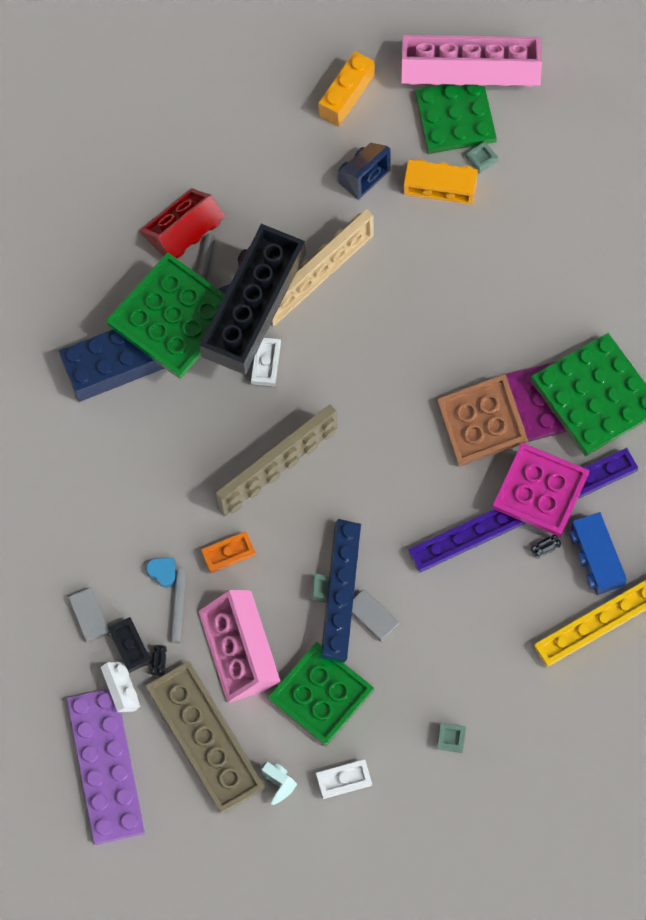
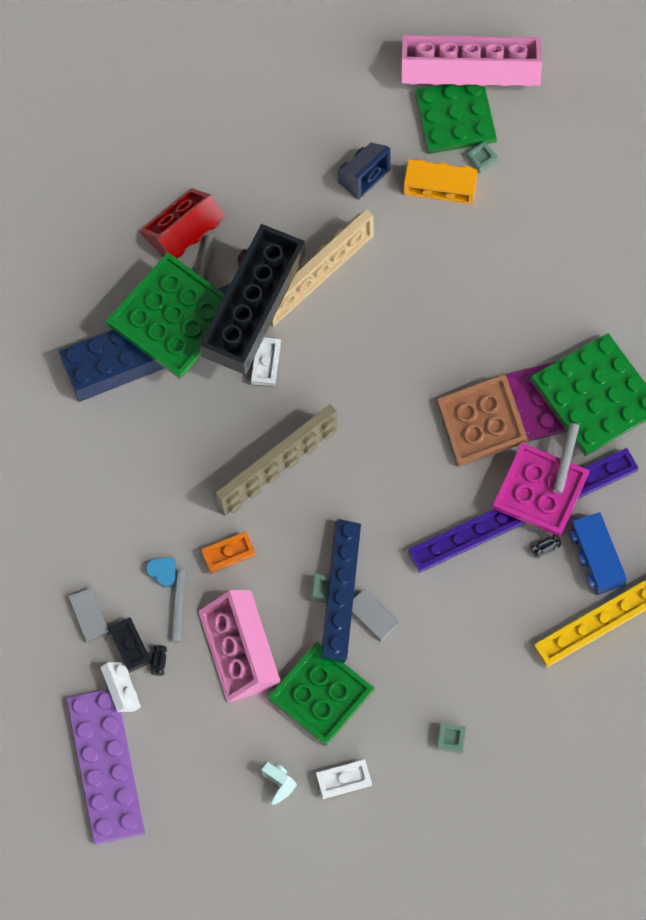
dark tan plate [146,661,265,815] -> none
light orange brick [319,51,375,127] -> none
none -> light grey bar [553,423,579,494]

